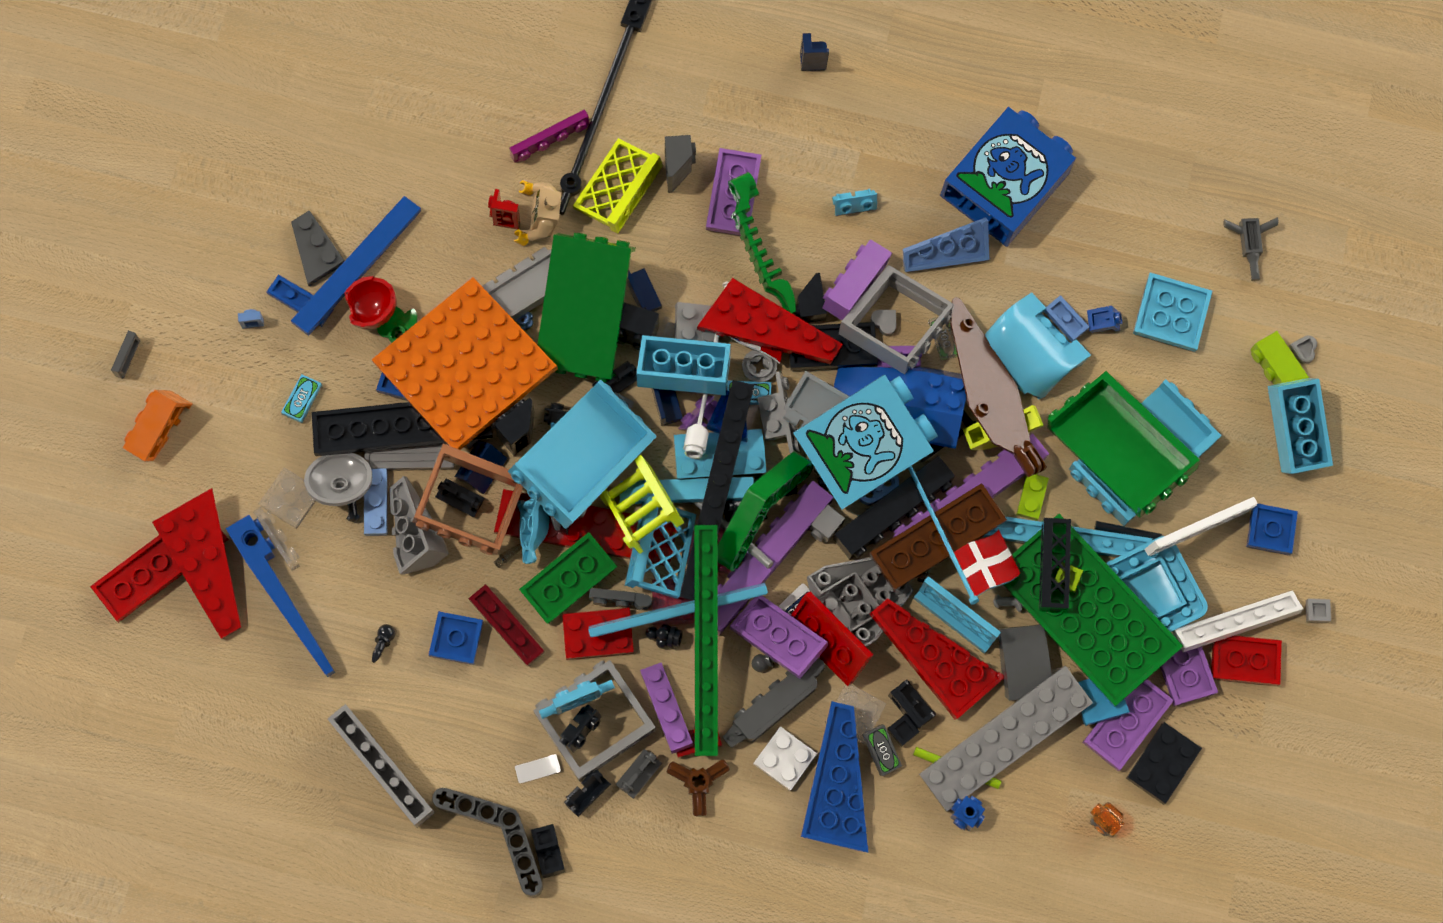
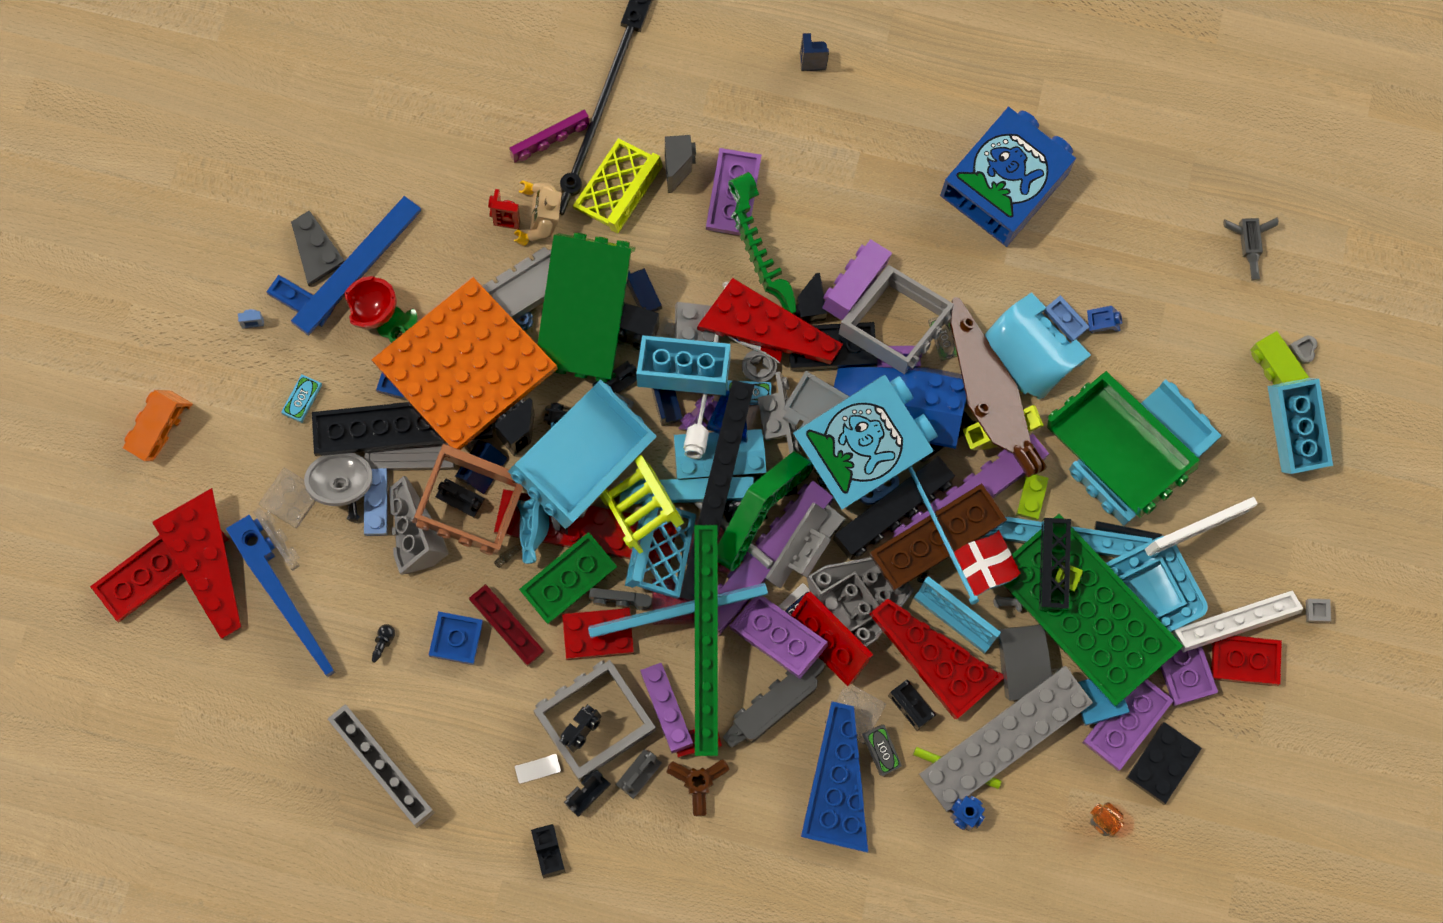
dark grey tile [111,330,140,379] -> none
dark grey beam [432,787,543,898] -> none
medium azure plate [539,680,615,719] -> none
black piece [645,624,683,649] -> none
dark grey bar [751,654,775,672] -> none
white plate [753,727,817,791] -> none
medium azure hinge [832,189,877,216] -> none
light grey tile [870,310,896,336] -> none
black plate [887,714,920,747] -> none
medium blue wing [902,217,990,272] -> none
medium azure plate [1133,273,1212,352] -> none
blue plate [1246,504,1298,555] -> none
none -> light grey bracket [766,503,831,588]

